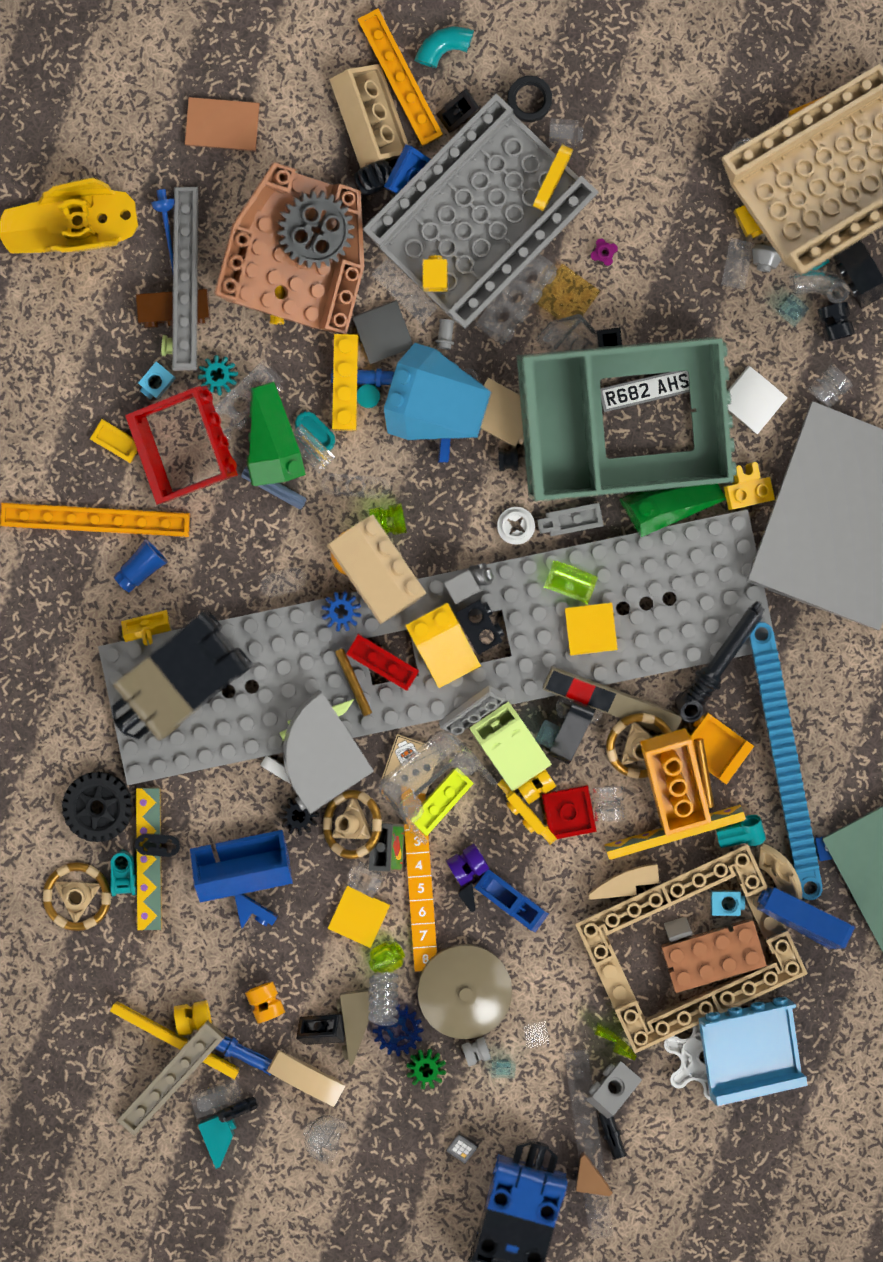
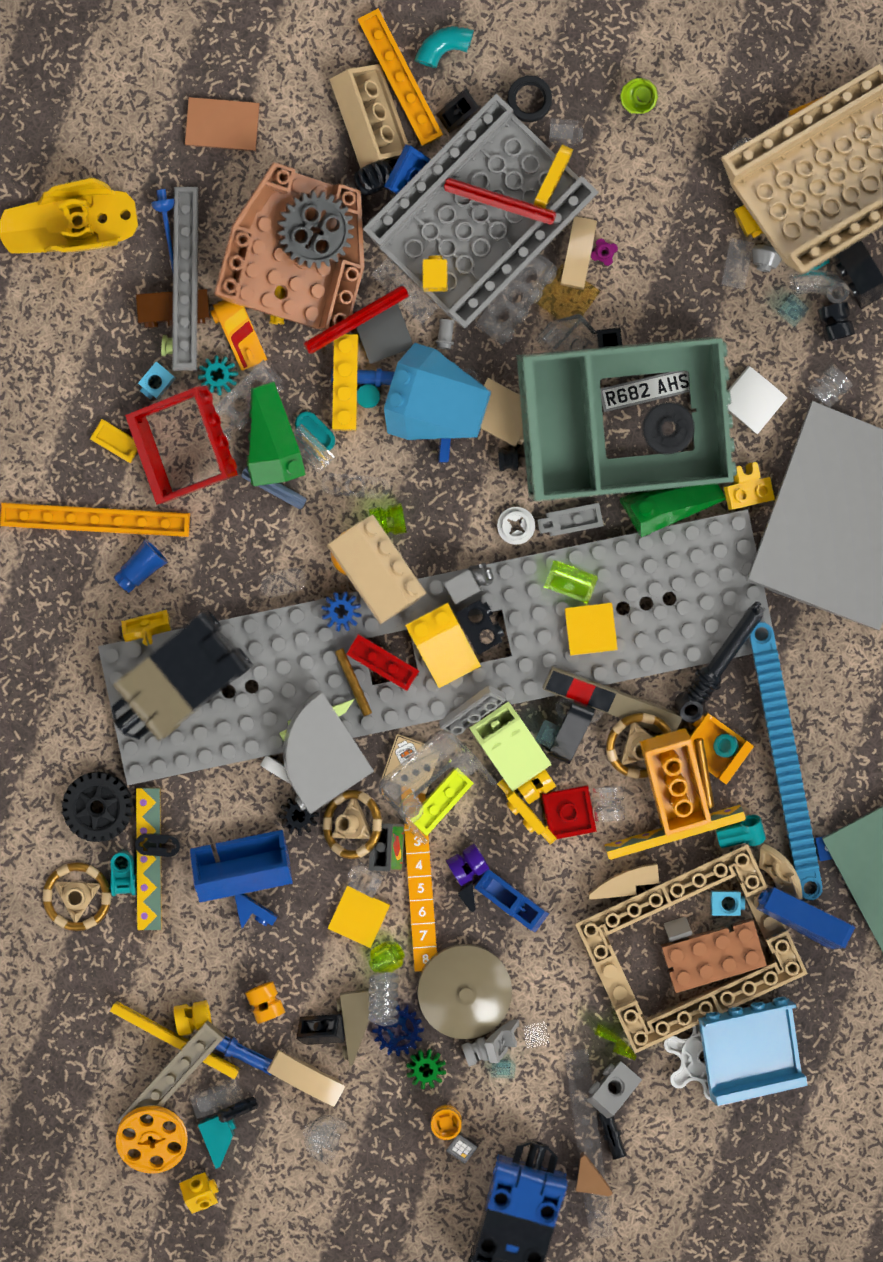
none -> light orange wedge [116,1105,188,1173]
none -> yellow brick [179,1172,219,1214]
none -> light orange door [210,300,267,371]
none -> red axle [304,286,409,353]
none -> light orange wheel [431,1105,462,1140]
none -> red axle [444,178,556,225]
none -> light grey slope [484,1020,519,1063]
none -> tan slope [560,217,597,290]
none -> lime hair [620,78,658,114]
none -> black wheel [642,402,695,455]
none -> teal tile [713,734,739,758]

